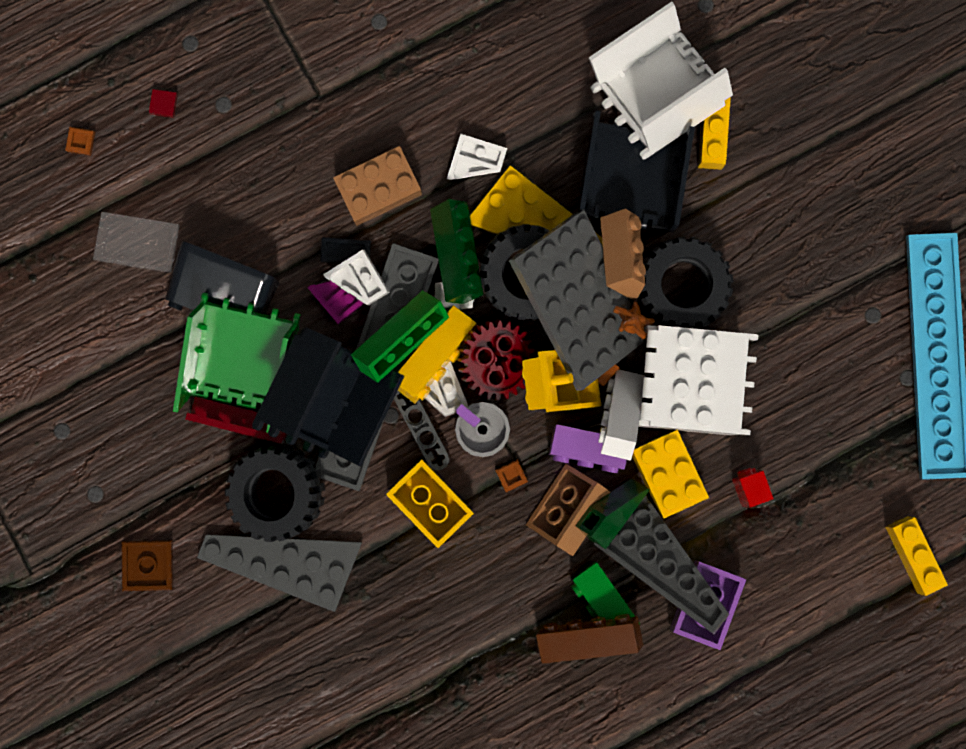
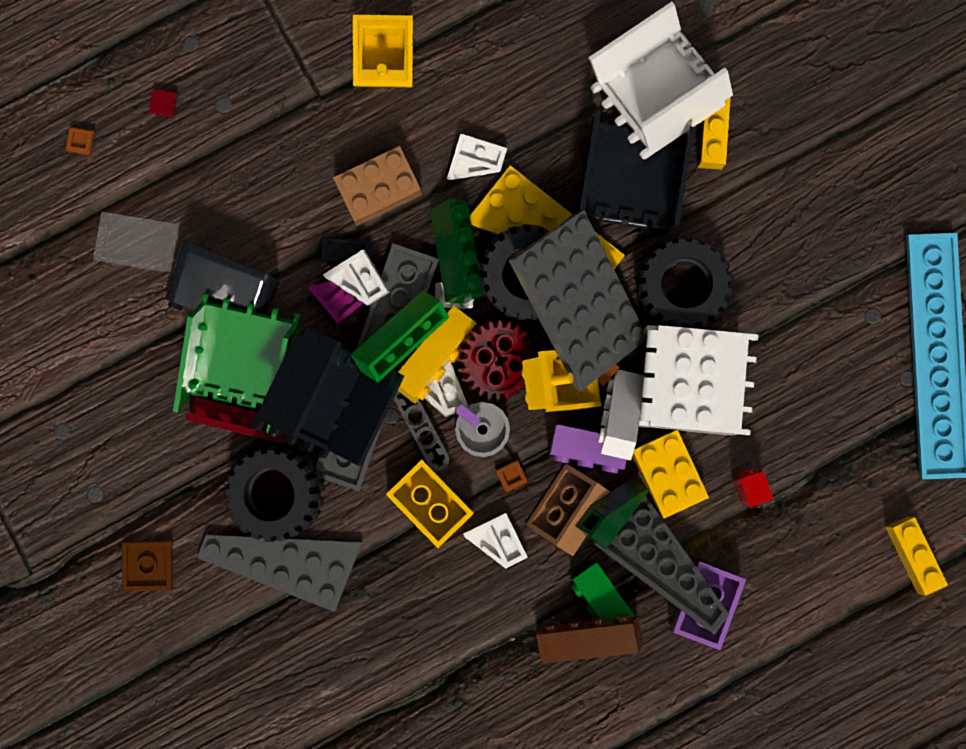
medium nougat slope [600,209,646,300] -> none
dark orange animal [613,302,655,339] -> none
none -> yellow piece [353,15,414,87]
none -> white wing [463,513,528,568]

